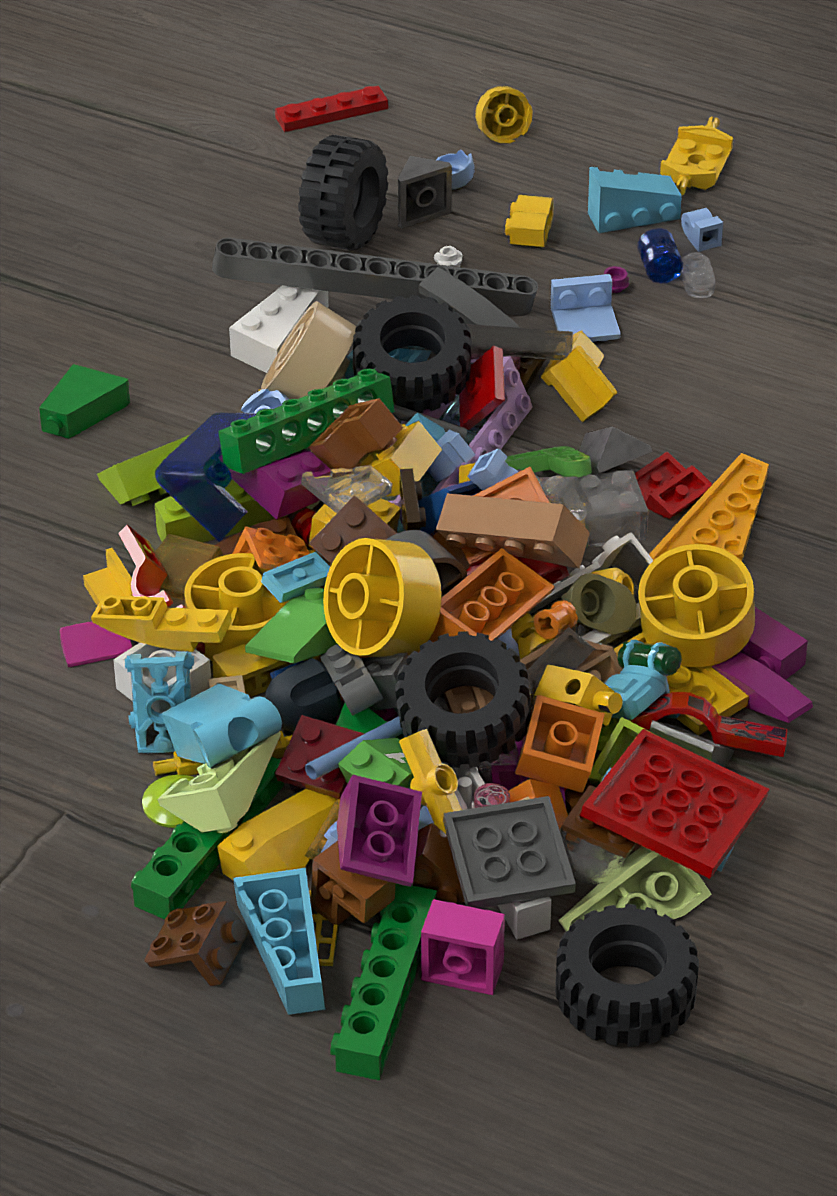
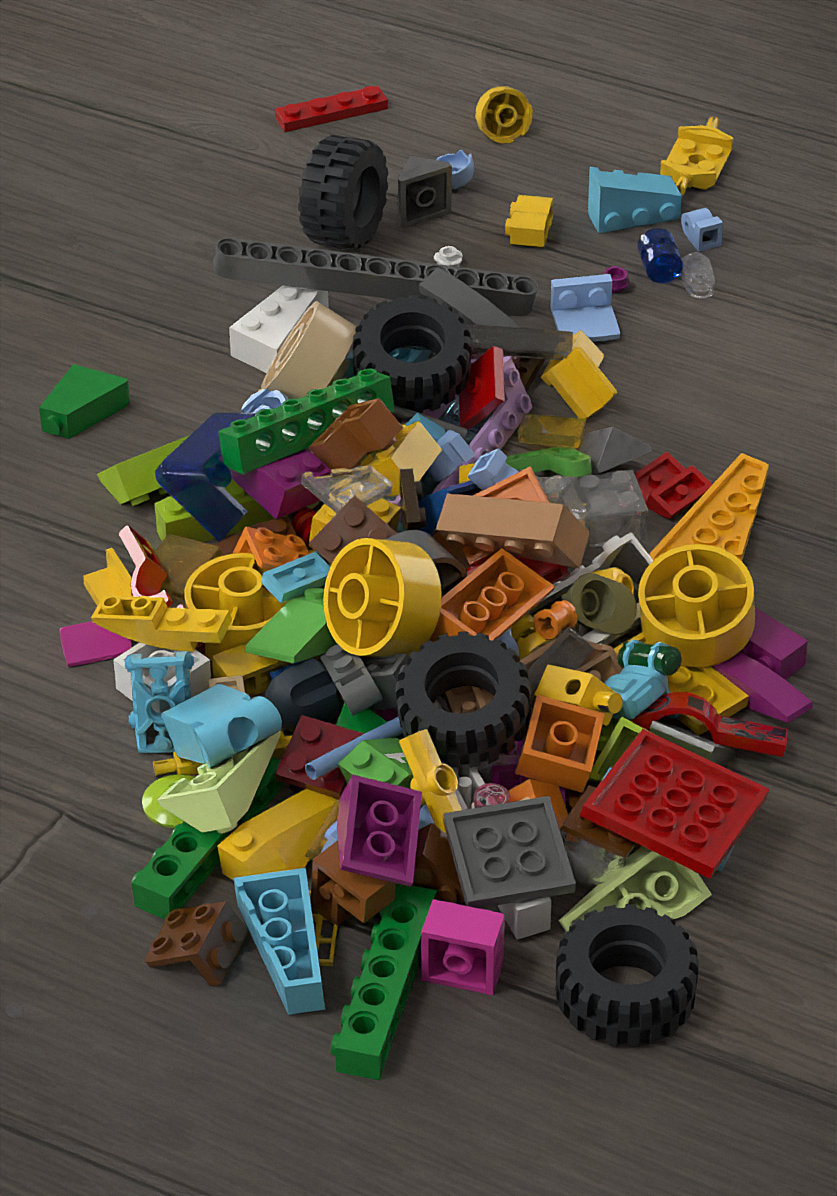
none -> clear yellow tile [518,413,586,448]

